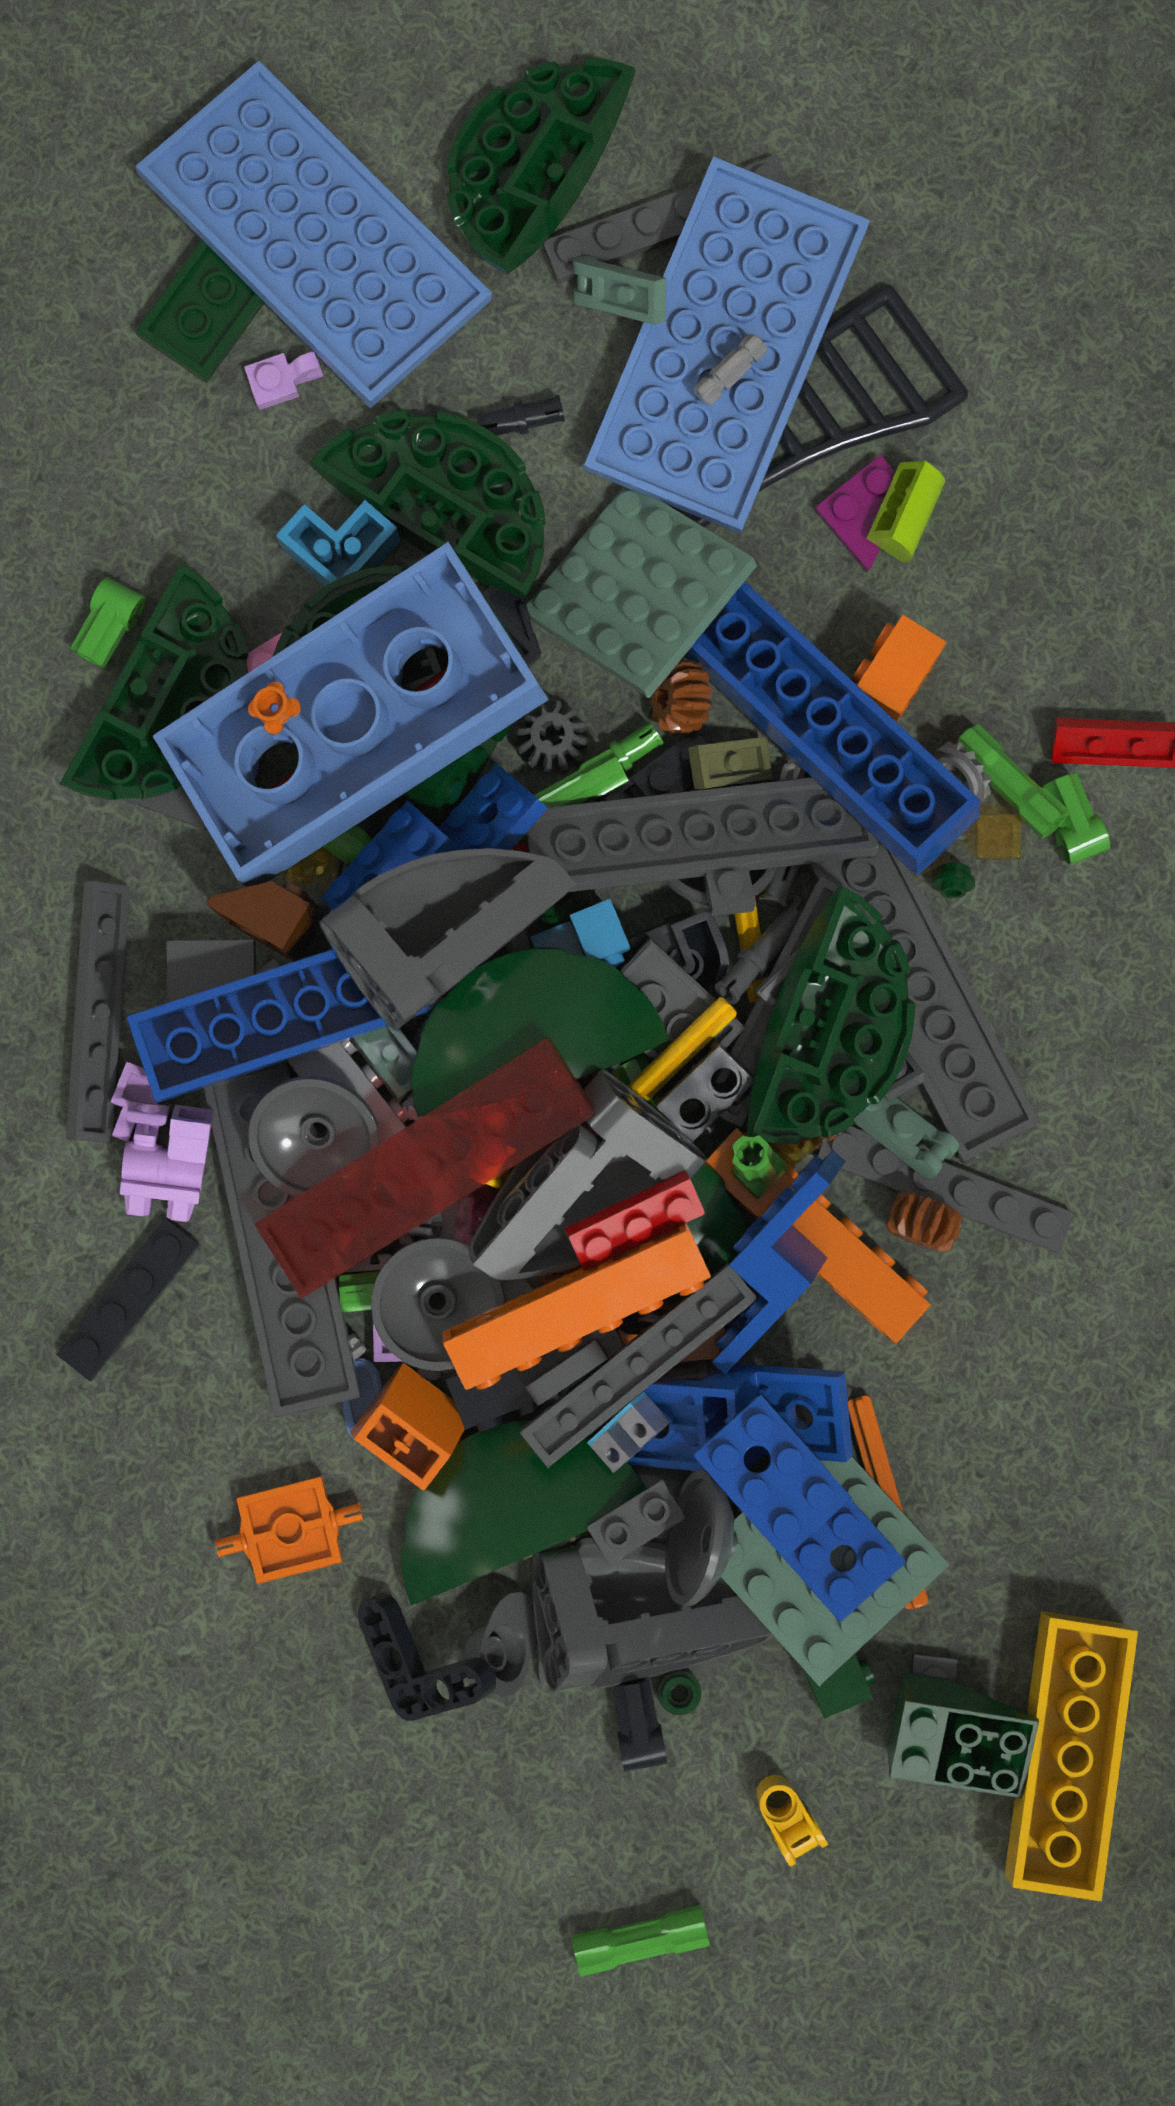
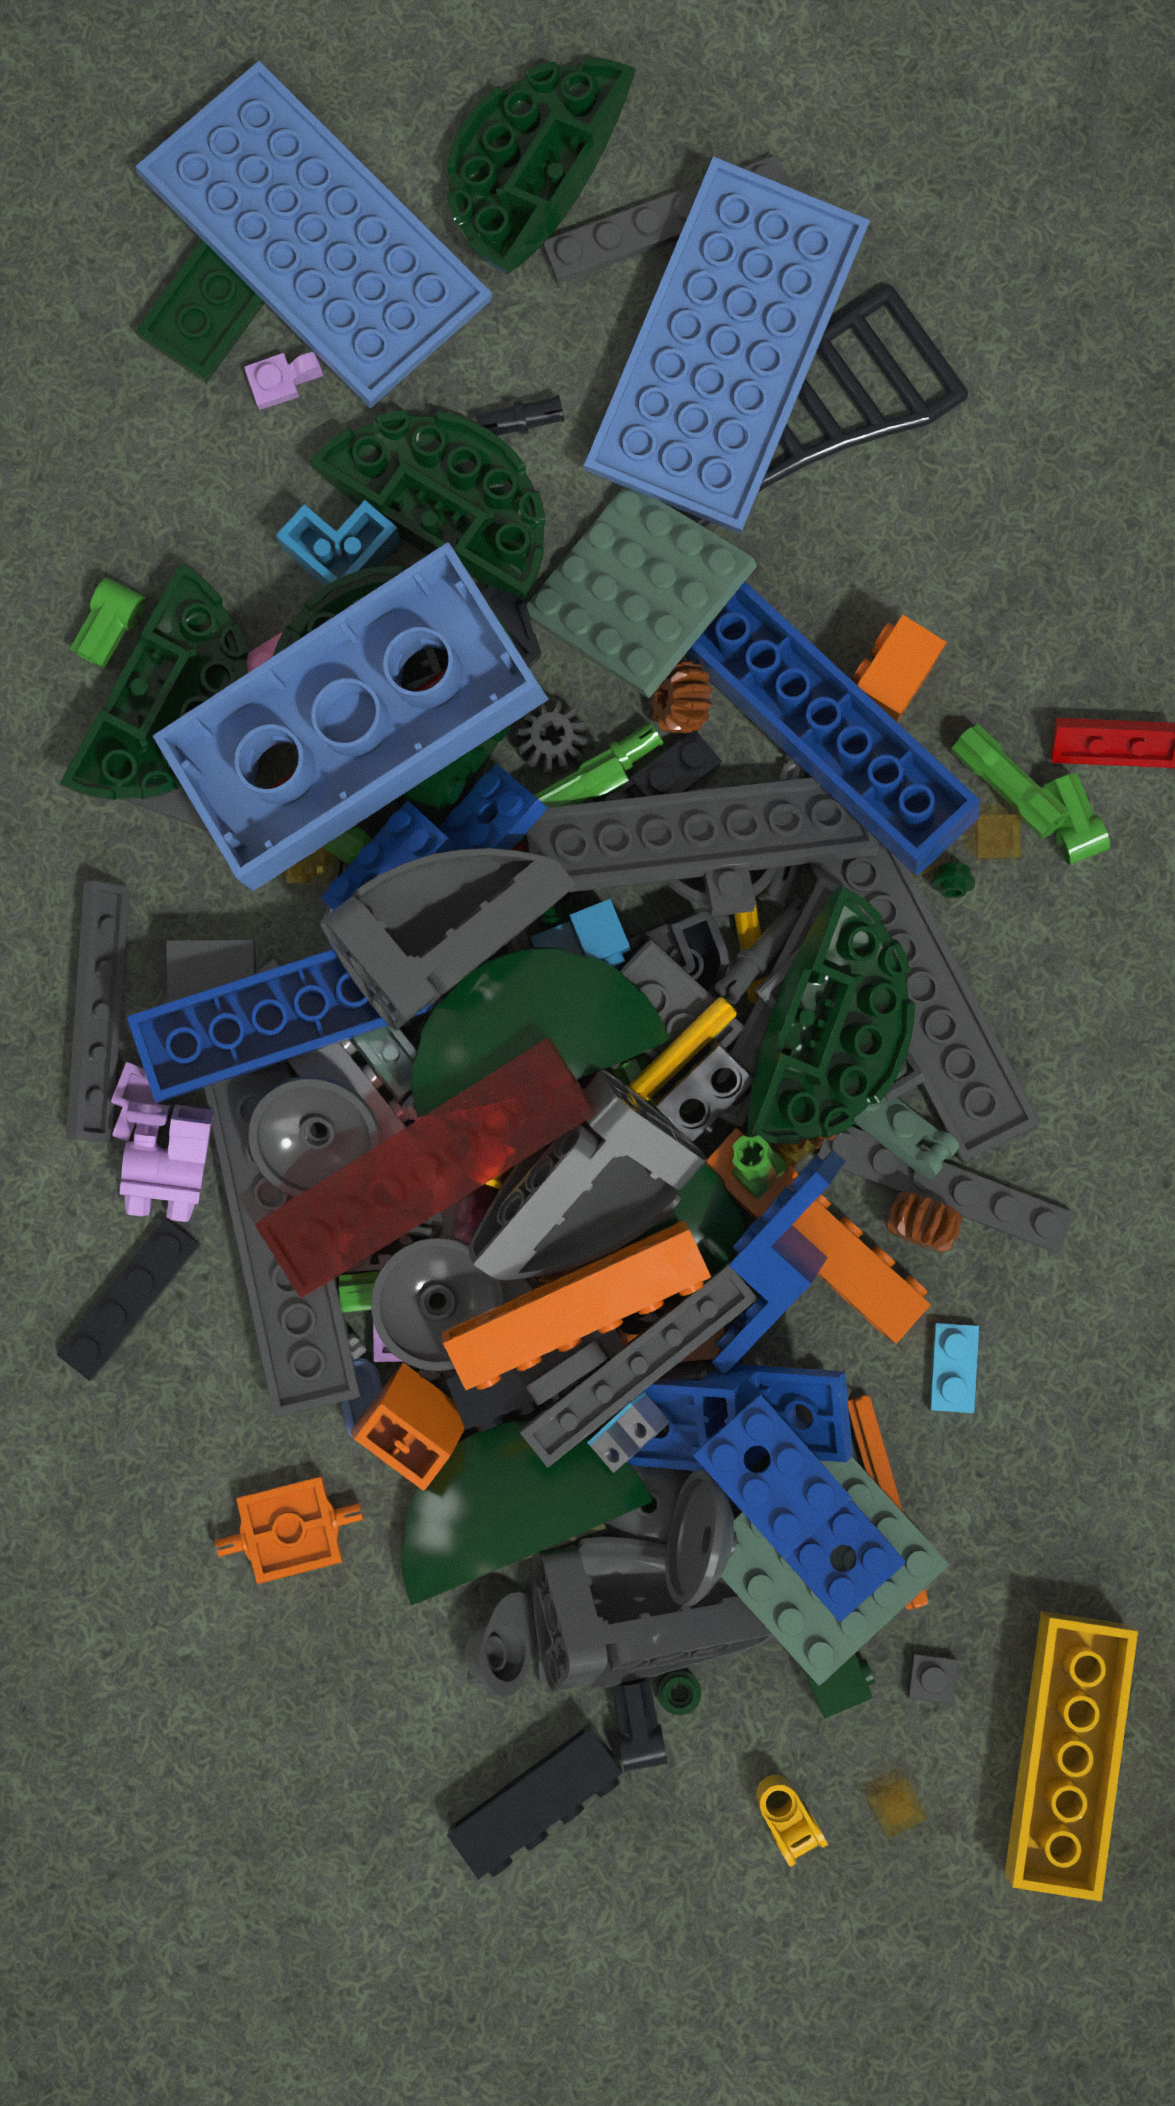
reddish brown slope [206,881,322,962] -> none
orange plate [248,681,301,735] -> none
black beam [358,1593,496,1721] -> none
red plate [564,1171,705,1271] -> none
bright green axle [572,1905,710,1977] -> none
sand green plate [573,256,666,325] -> none
dark grey hinge [587,1480,685,1566] -> none
olive plate [688,737,773,790] -> none
light grey axle [694,334,767,406] -> none
magenta wing [815,455,896,572] -> none
lime brick [866,461,945,563] -> none
dark green slope [887,1672,1039,1798] -> none
light grey gear [934,741,991,803] -> none
none -> black brick [447,1722,622,1880]
none -> clear yellow plate [867,1776,927,1839]
none -> medium azure plate [929,1323,979,1413]

